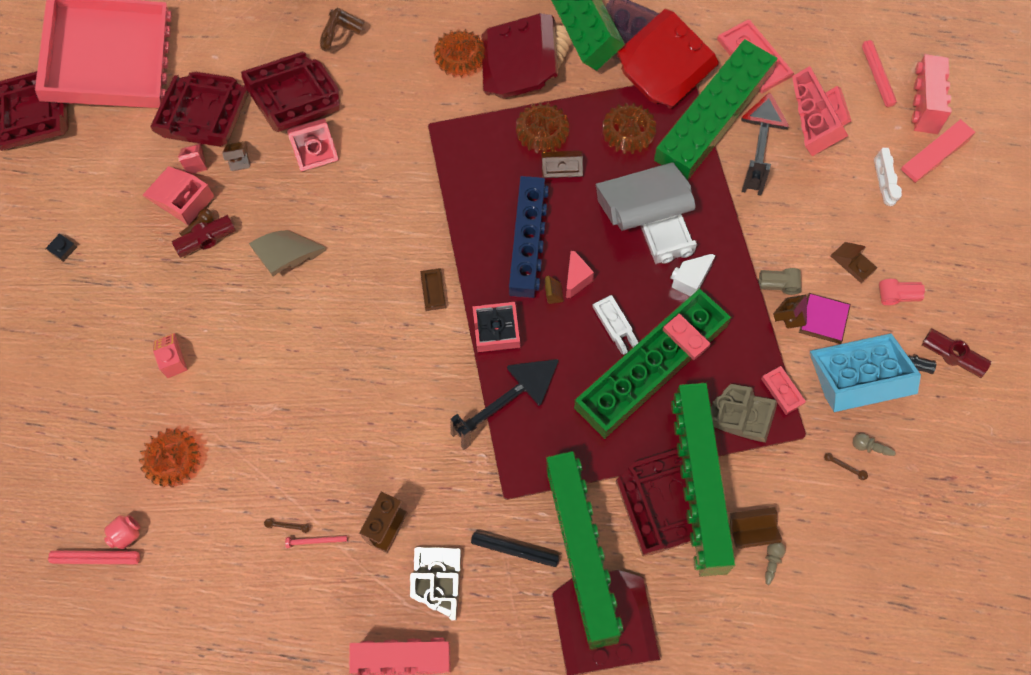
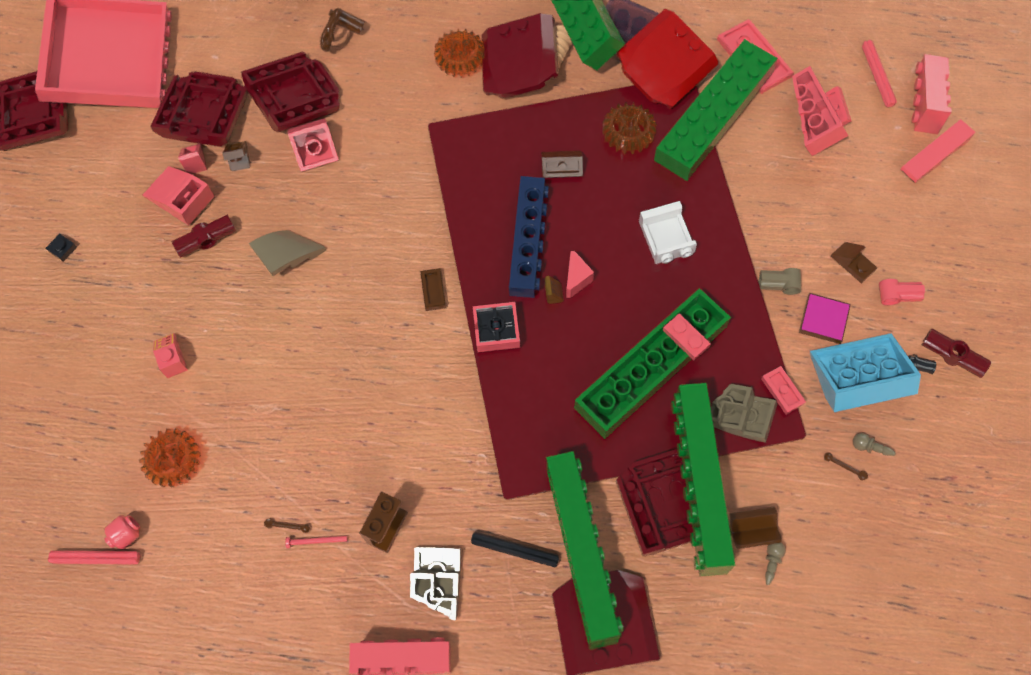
reddish brown bar [180,209,214,236] -> none
black piece [450,359,558,450] -> none
clear orange gear [516,102,569,153] -> none
white hinge [593,295,638,355] -> none
light grey piece [596,162,695,231] -> none
white slope [671,254,715,296] -> none
black piece [741,93,789,196] -> none
reddish brown slope [773,295,807,329] -> none
white hinge [874,148,902,207] -> none

